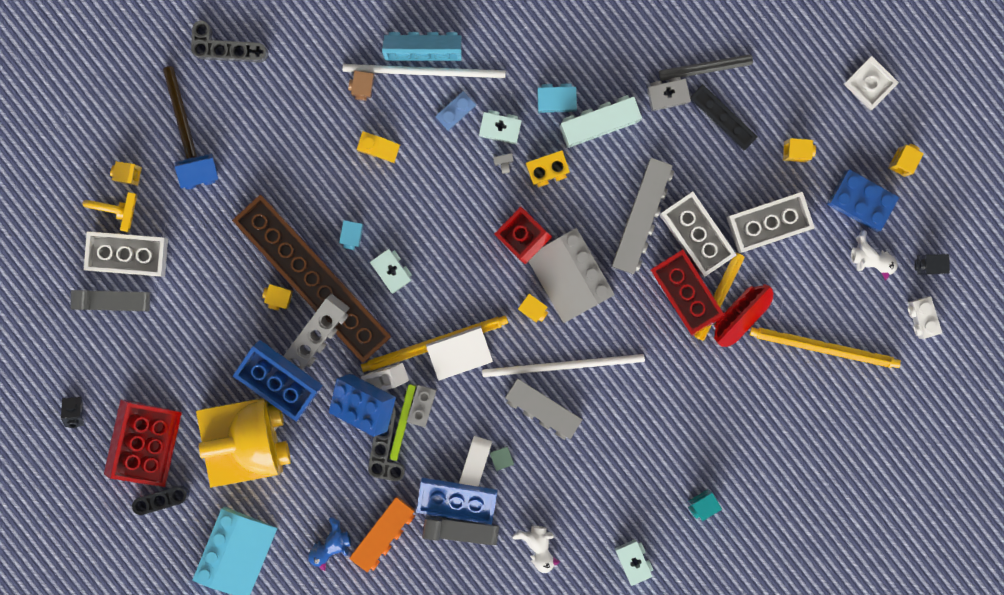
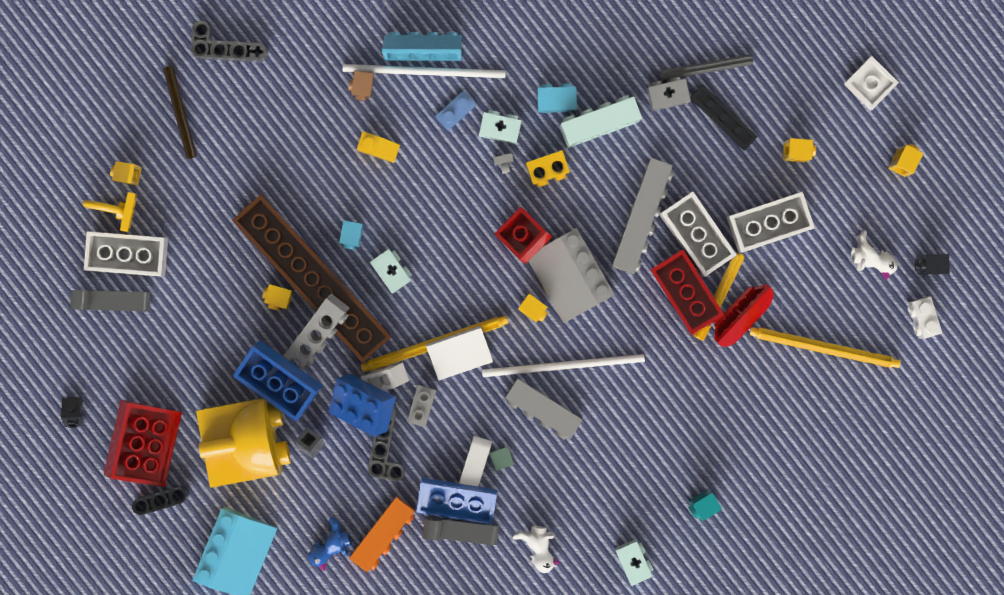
blue brick [175,153,218,189] -> none
lime tile [390,384,416,461] -> none
blue brick [827,169,900,232] -> none
none -> dark grey brick [295,427,325,459]

